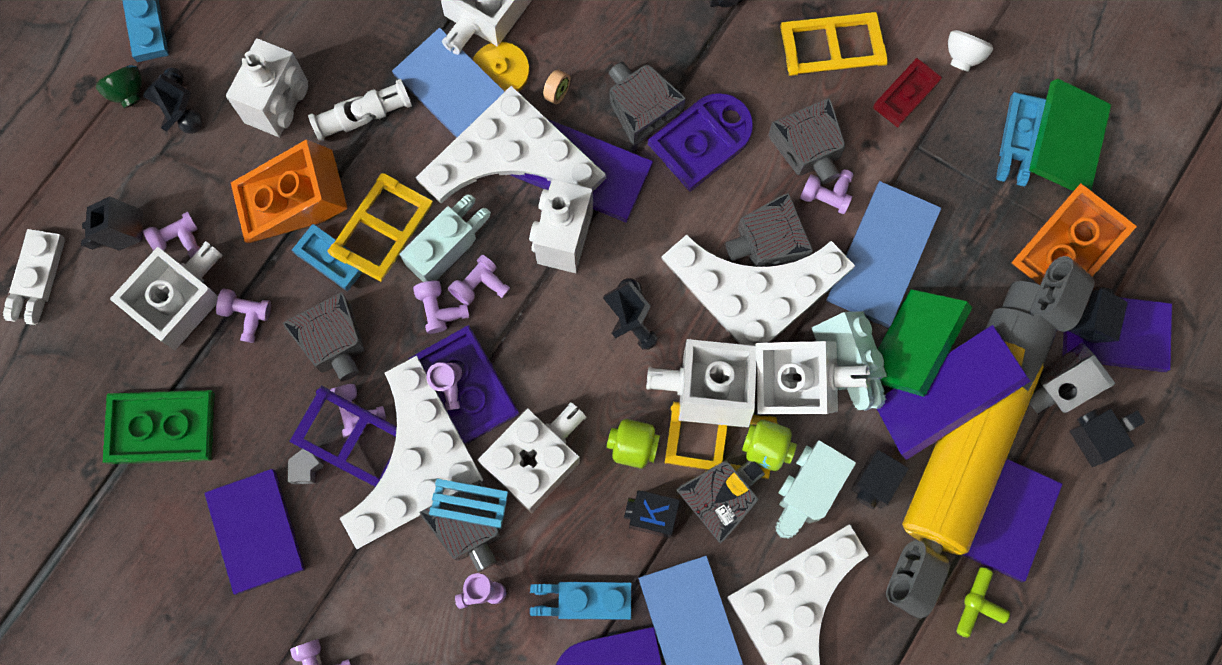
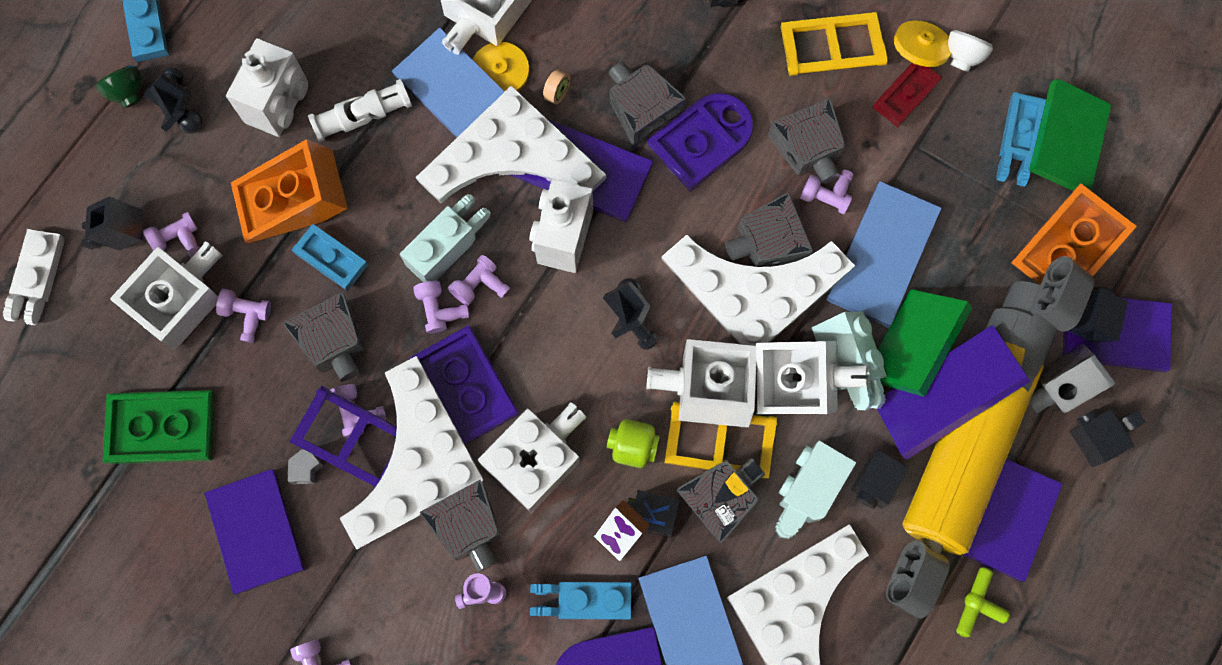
yellow window [327,173,433,282] -> none
lavender piece [426,362,462,410] -> none
medium azure tile [429,479,509,529] -> none
lime head [742,420,797,471] -> none
none -> tile [594,500,650,561]
none -> yellow piece [894,20,951,67]

